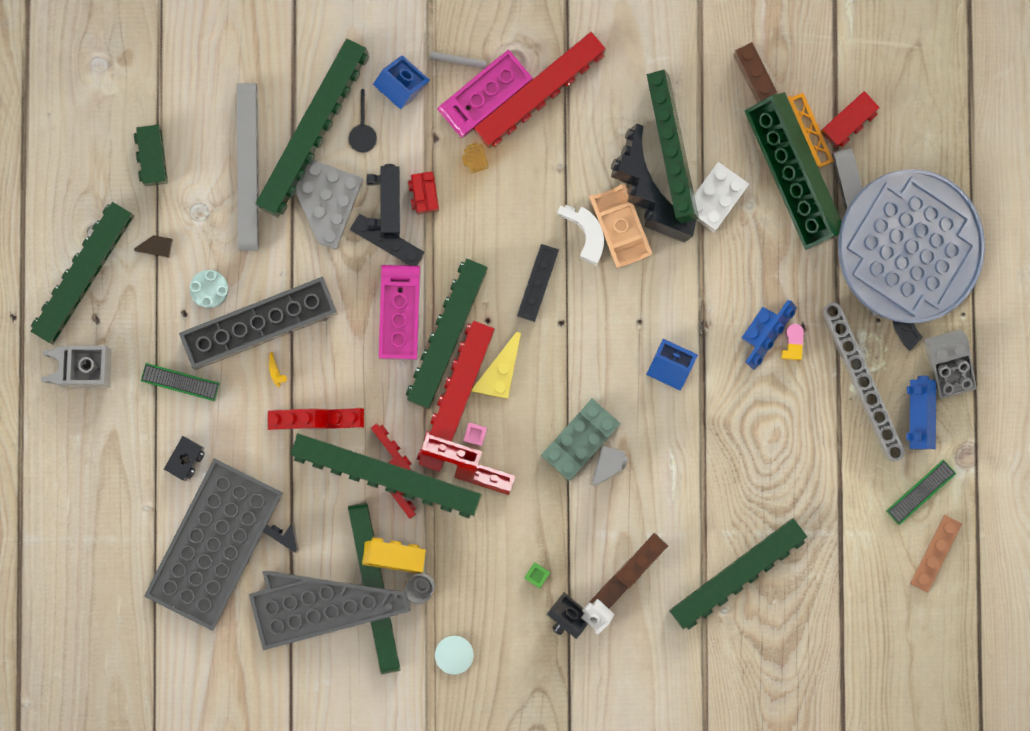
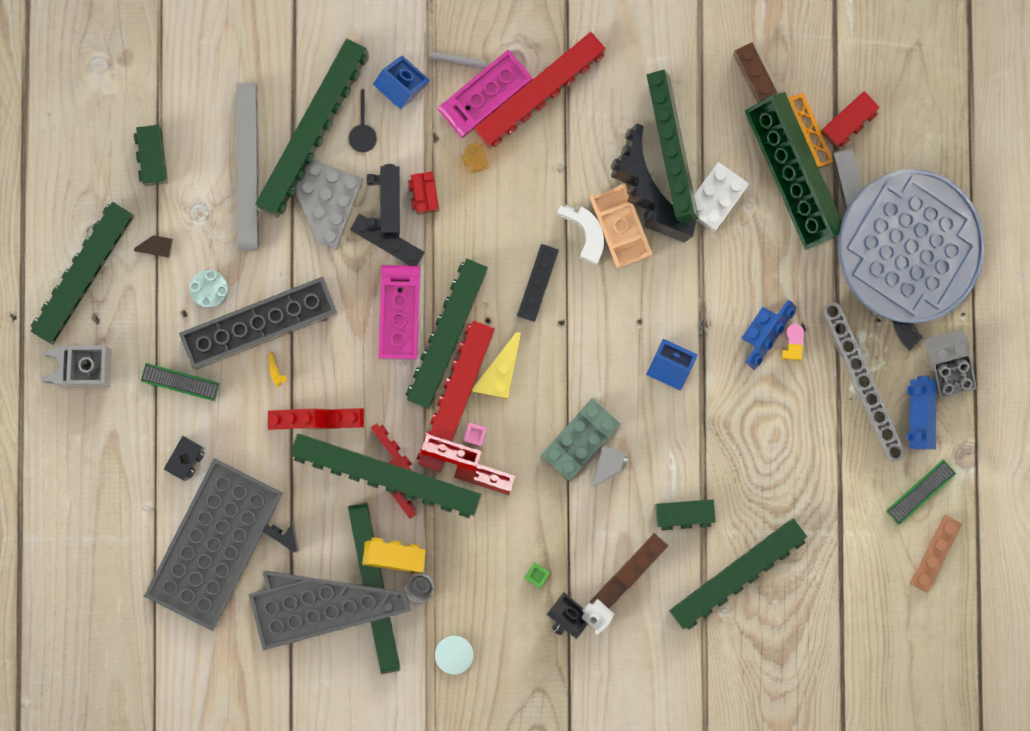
none -> dark green brick [655,499,716,531]

